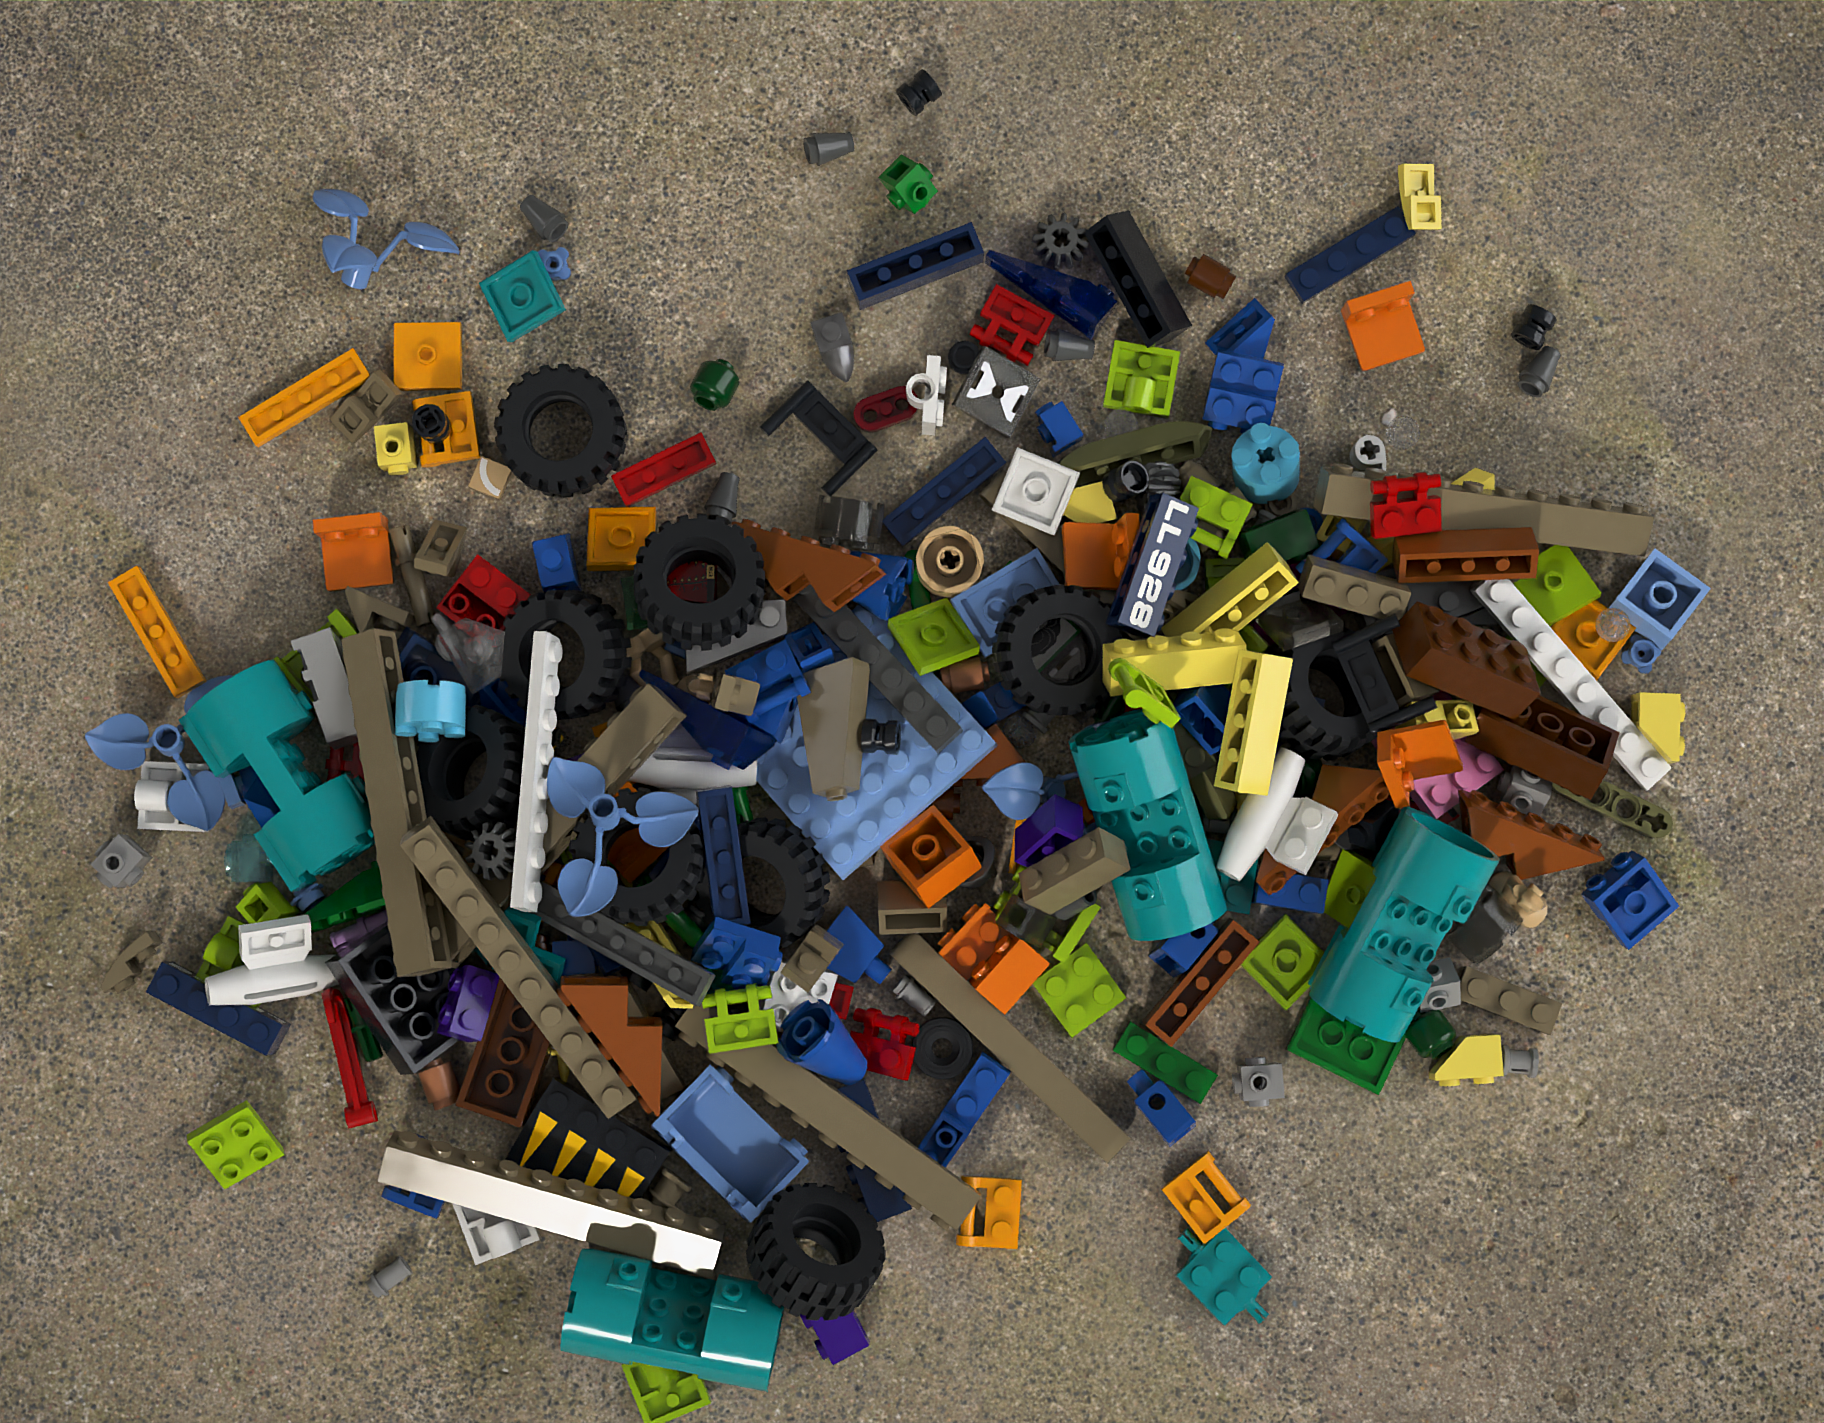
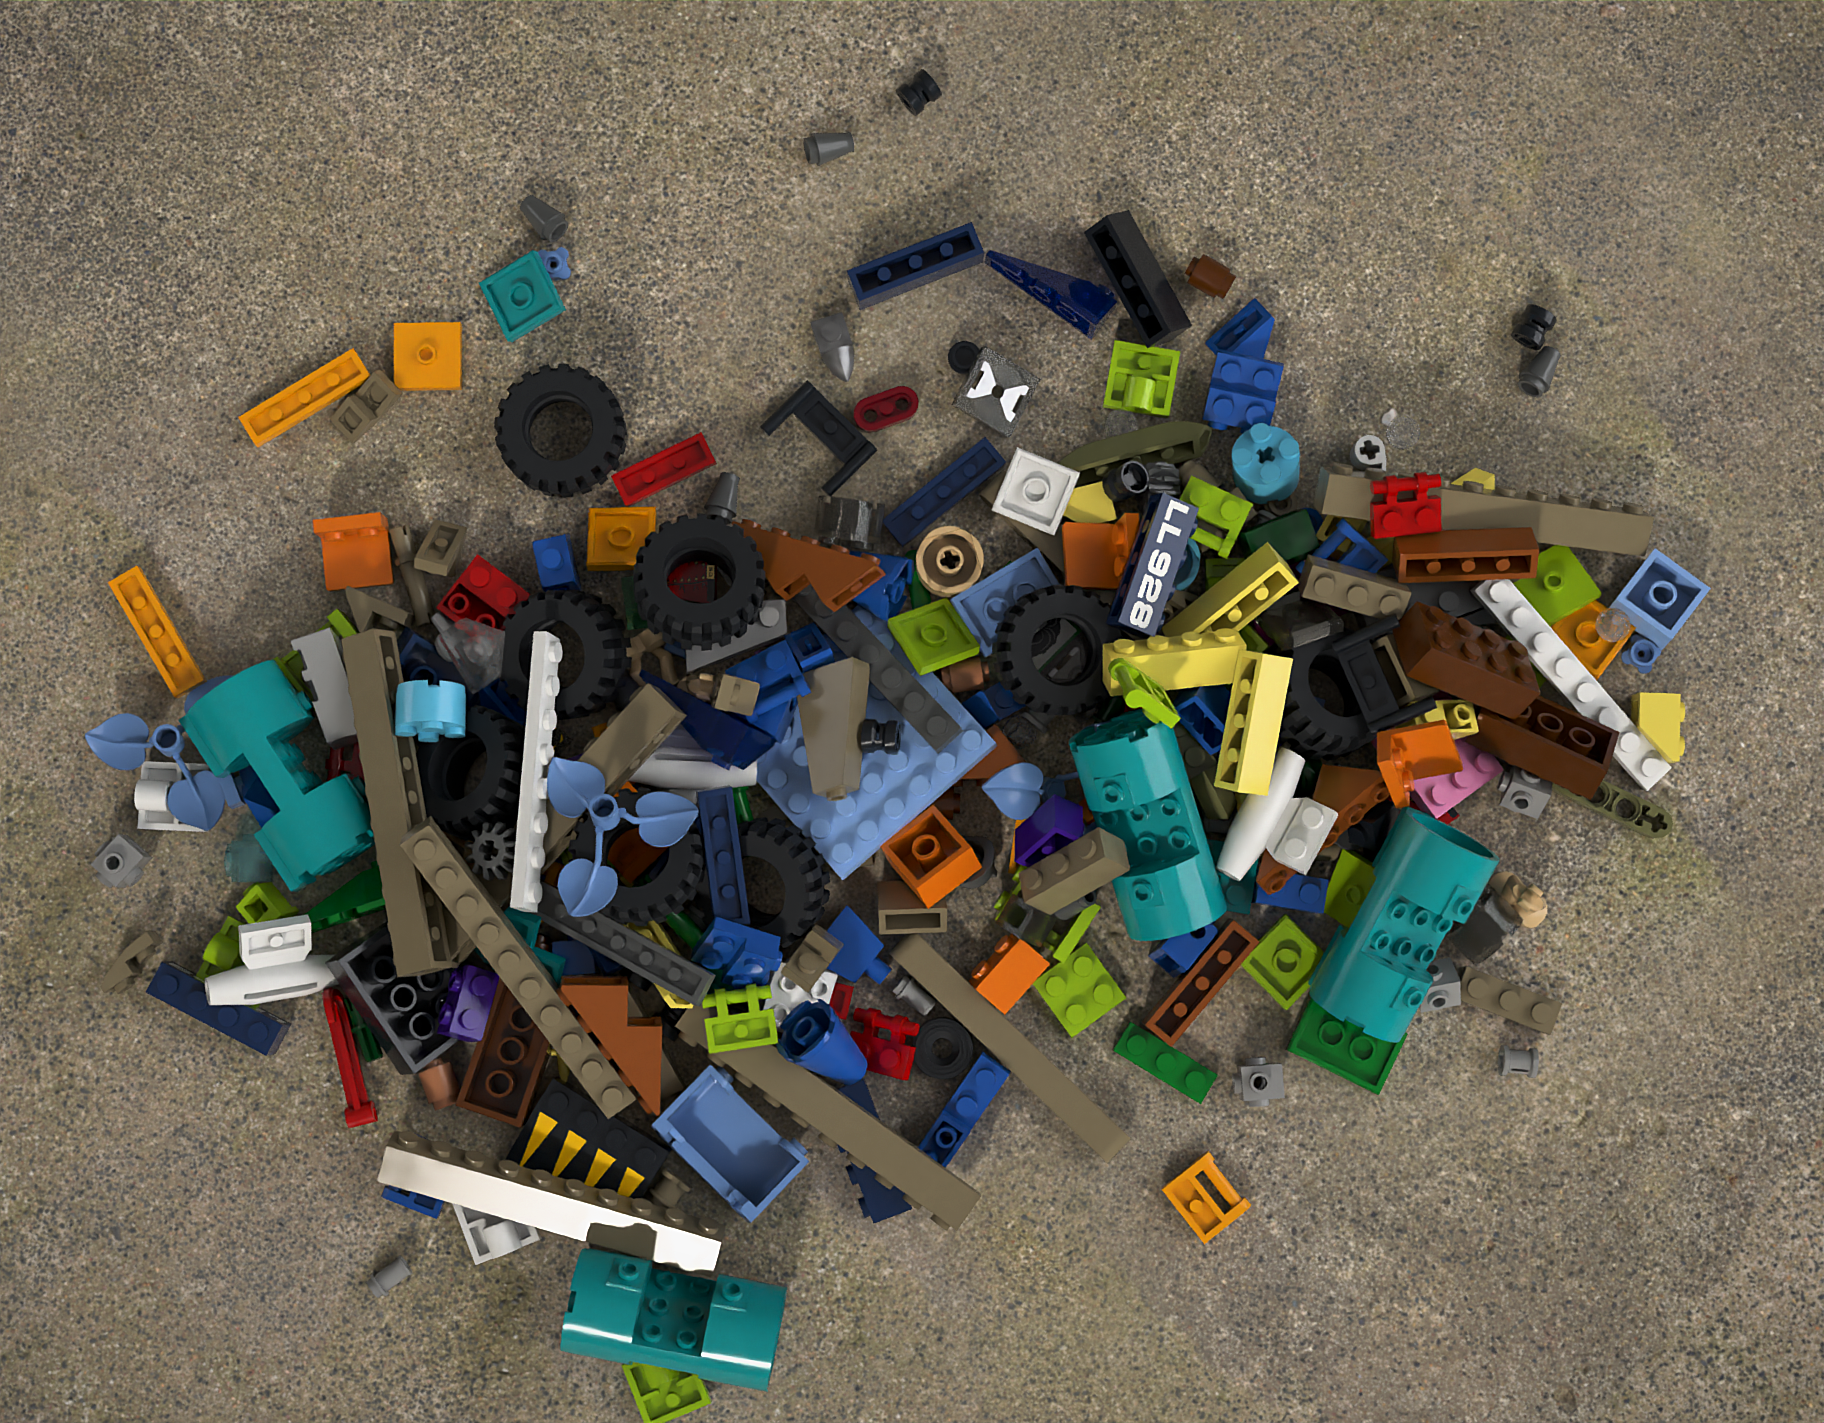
lime plate [187,1100,284,1190] -> none
medium blue plate [290,883,325,913] -> none
medium blue plant [312,189,460,289] -> none
lavender pin [330,909,388,953] -> none
light yellow brick [374,422,417,475] -> none
light orange plate [412,391,481,468] -> none
black wheel [412,404,451,443] -> none
tan tile [468,456,512,501] -> none
dark green head [690,359,740,411] -> none
black tyre [746,1183,886,1321] -> none
dark purple brick [800,1310,870,1365] -> none
green brick [878,154,938,214] -> none
white plate [906,355,947,436] -> none
orange bracket [937,903,1013,981] -> none
light orange plate [956,1175,1022,1249] -> none
red plate [969,284,1055,366] -> none
dark grey gear [1032,212,1089,271] -> none
blue brick [1035,401,1084,458] -> none
dark grey cone [1044,328,1095,361] -> none
blue torso [1127,1069,1196,1147] -> none
teal plate [1175,1228,1272,1326] -> none
dark blue plate [1284,206,1416,304] -> none
orange bracket [1341,281,1425,371] -> none
light yellow slope [1398,164,1442,230] -> none
dark green head [1404,1010,1456,1060] -> none
light yellow slope [1429,1034,1504,1086] -> none
dark orange slope [1458,790,1605,880] -> none
blue plate [1581,850,1679,950] -> none

